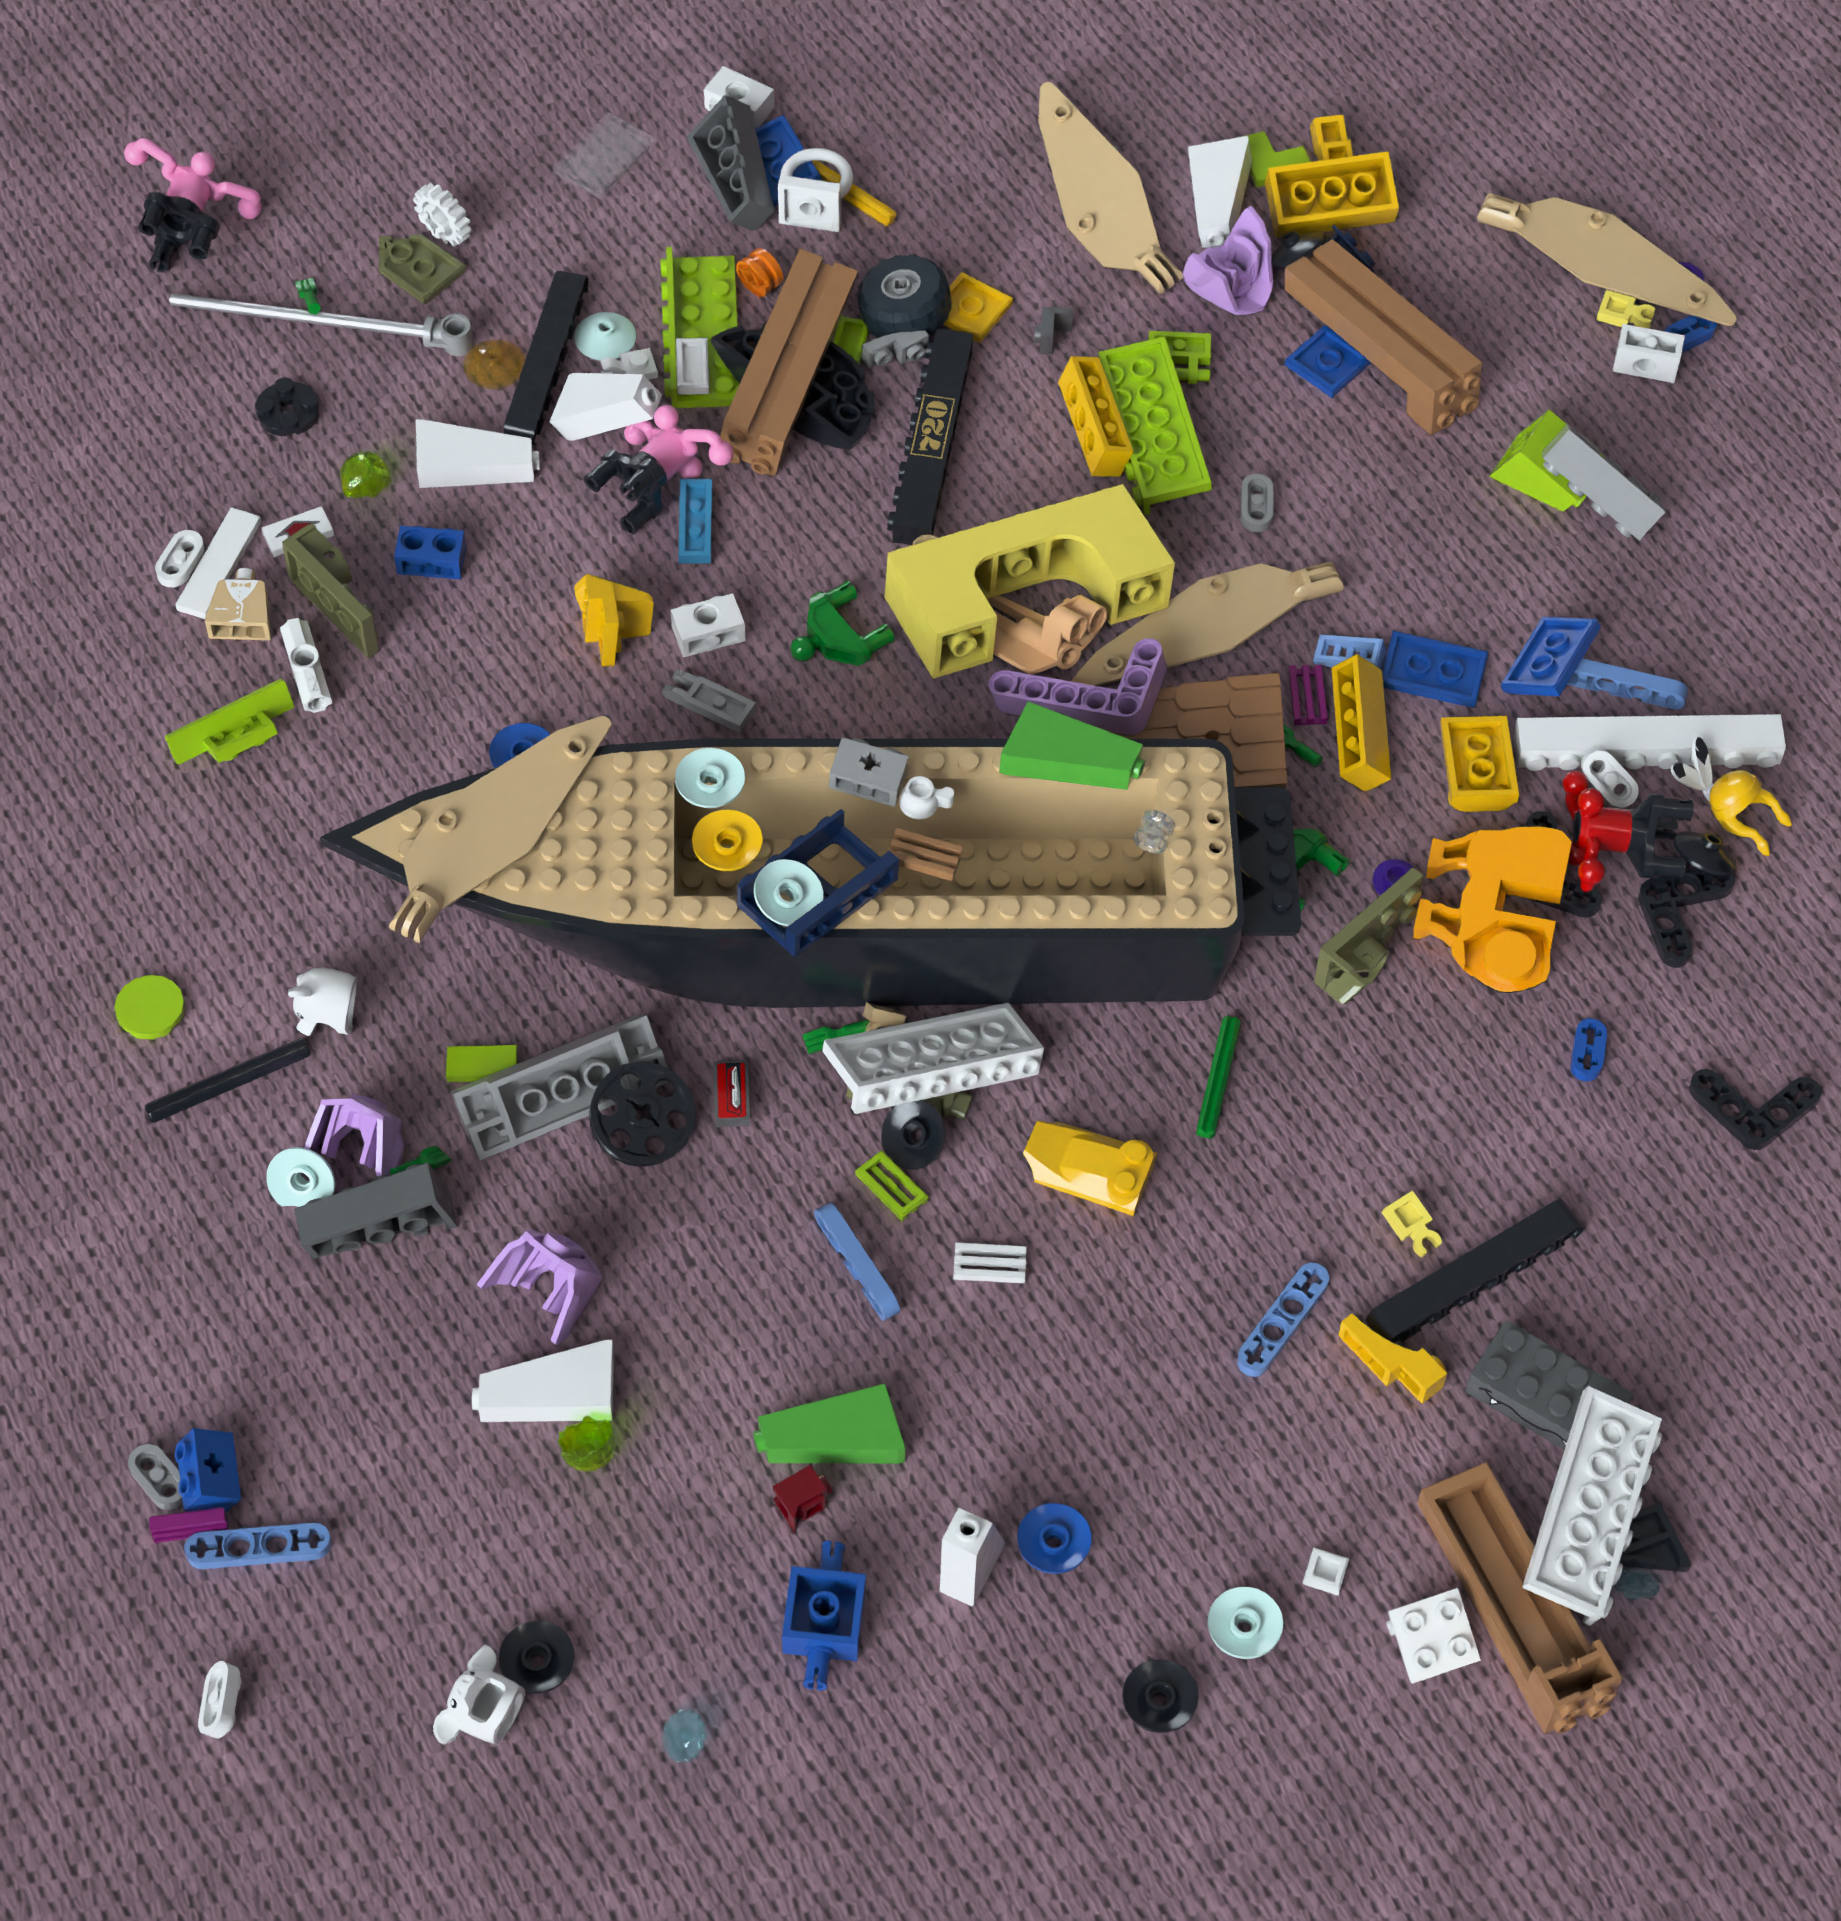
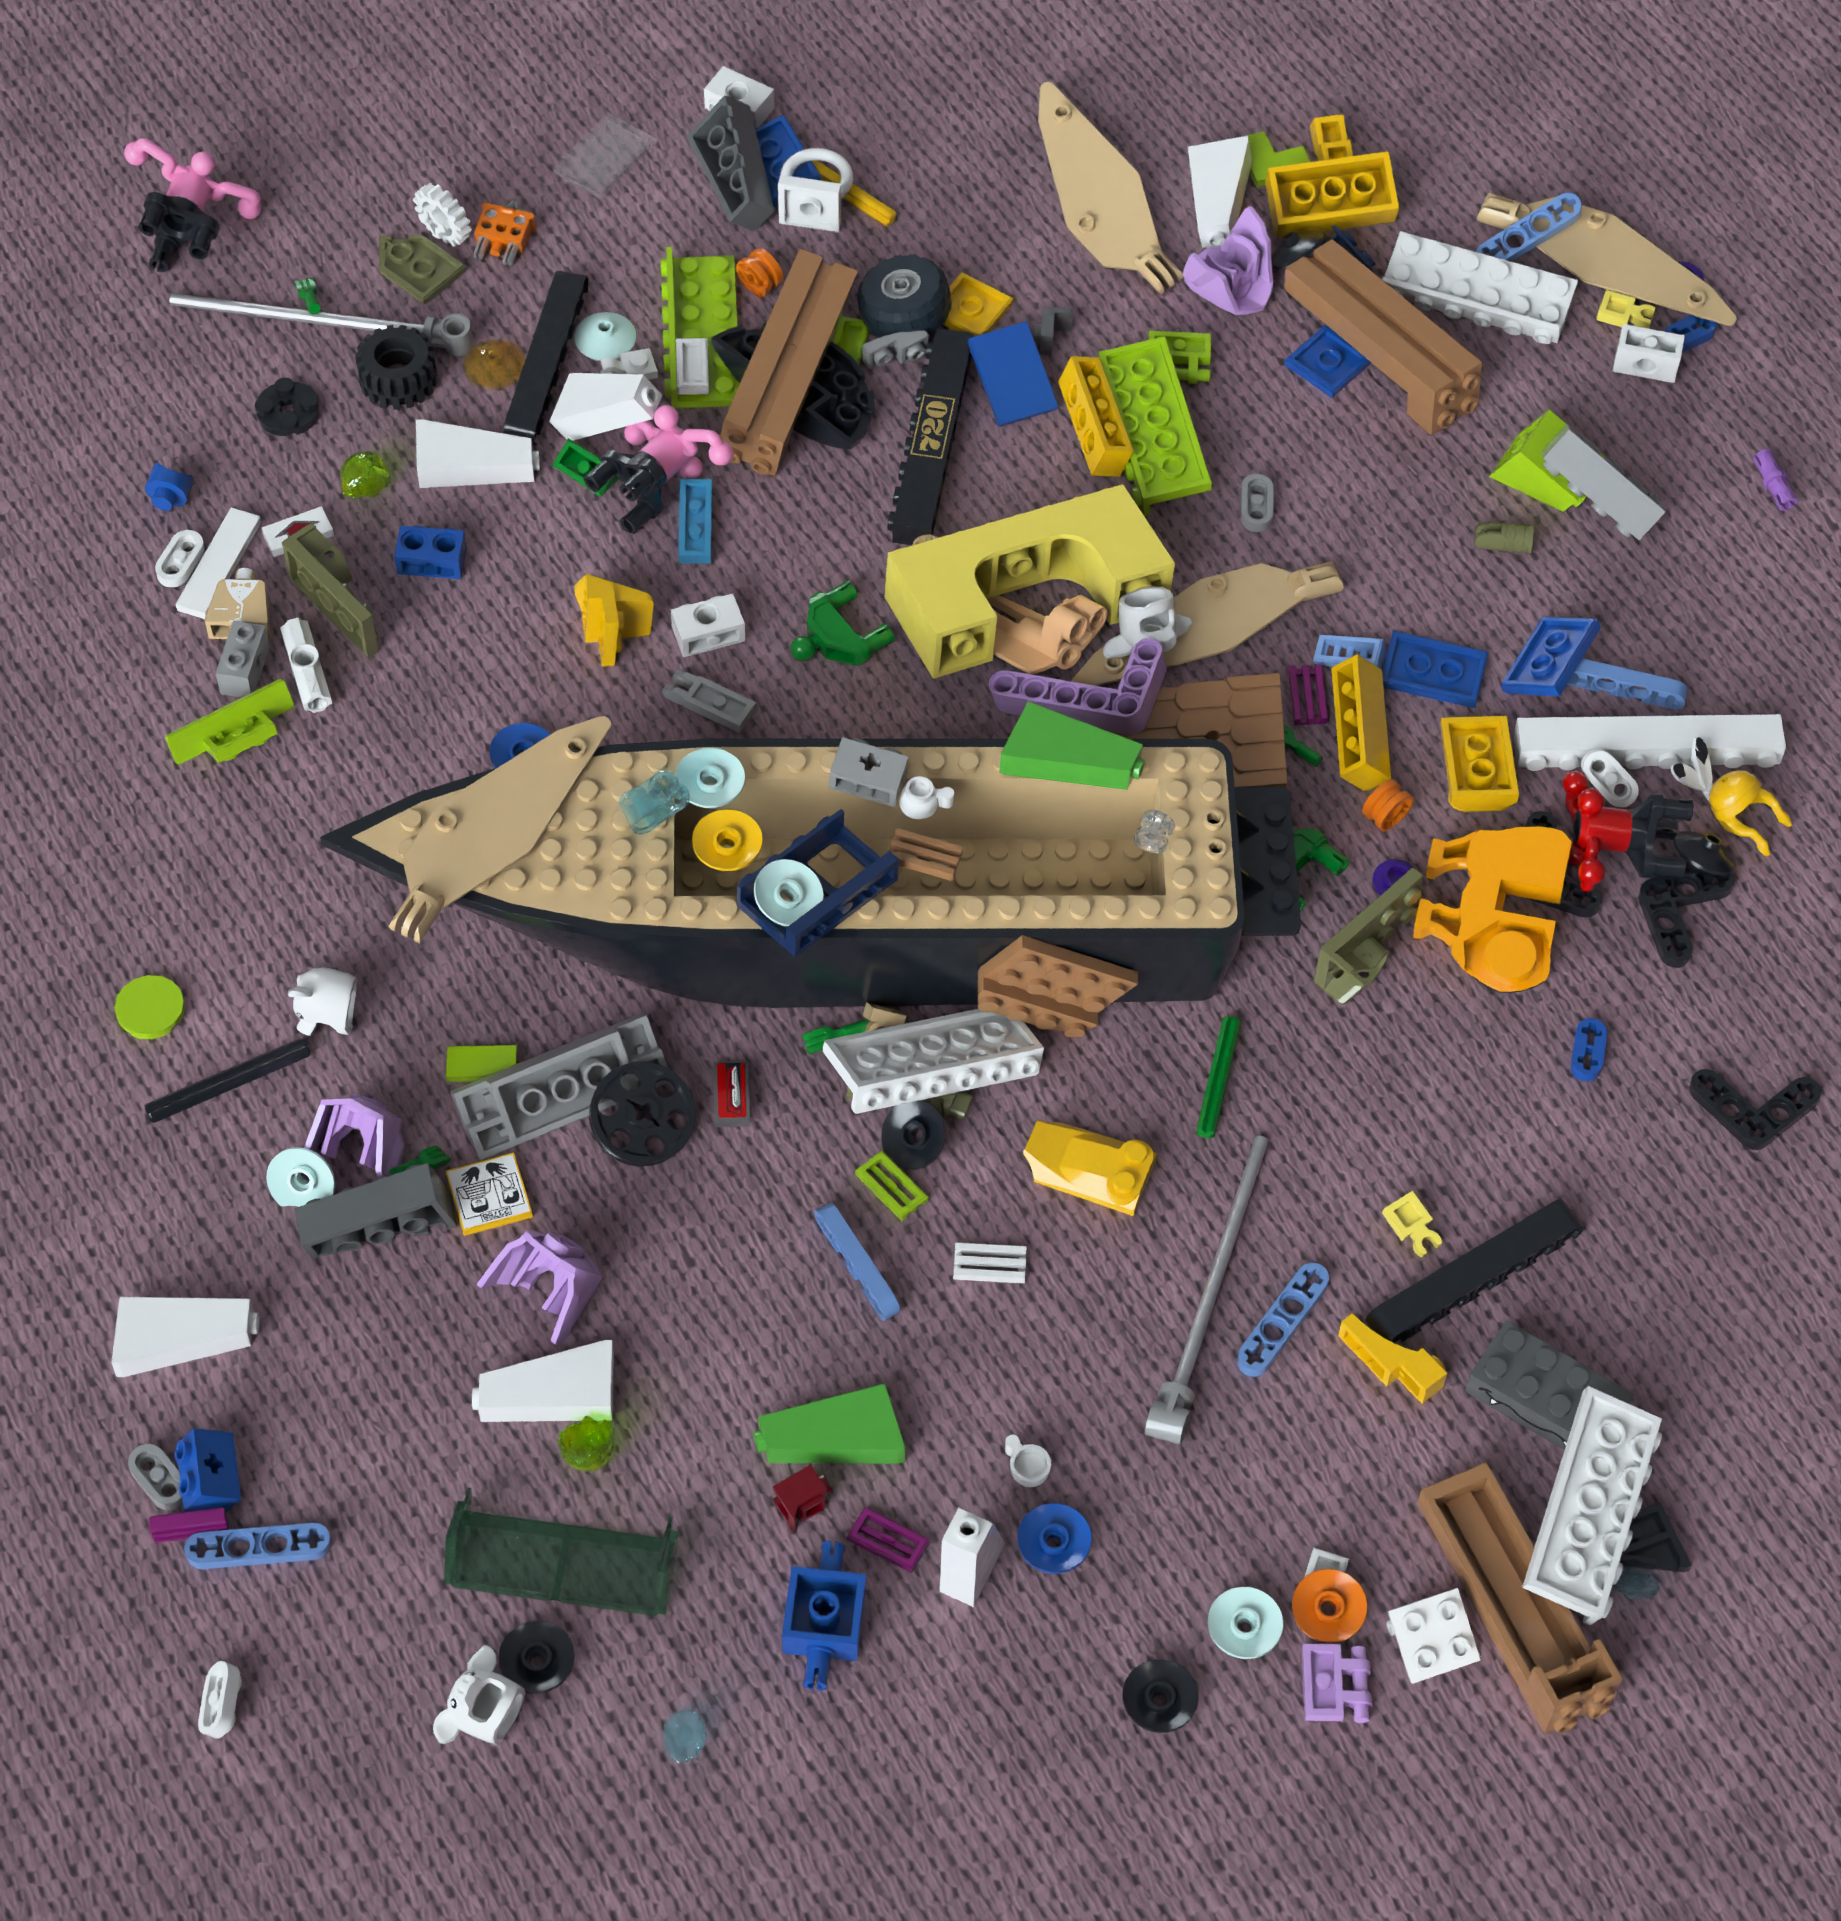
none -> white slope [111,1297,260,1377]
none -> blue piece [145,462,194,511]
none -> light grey brick [216,620,270,698]
none -> black tyre [355,325,438,410]
none -> clear green piece [444,1488,678,1616]
none -> tile [446,1153,533,1236]
none -> orange piece [473,201,536,266]
none -> green slope [552,438,620,497]
none -> clear light blue piece [618,771,690,834]
none -> magenta tile [847,1507,930,1573]
none -> blue tile [967,321,1058,427]
none -> medium nougat plate [977,935,1138,1037]
none -> white piece [1005,1435,1051,1487]
none -> white piece [1103,586,1192,658]
none -> flat silver piece [1145,1136,1268,1445]
none -> orange dish [1292,1569,1367,1643]
none -> lavender plate [1302,1644,1372,1723]
none -> orange wheel [1362,779,1414,832]
none -> white bracket [1382,231,1578,344]
none -> olive hinge [1474,522,1534,554]
none -> medium blue beam [1476,193,1582,262]
none -> medium lavender pin [1753,449,1798,511]

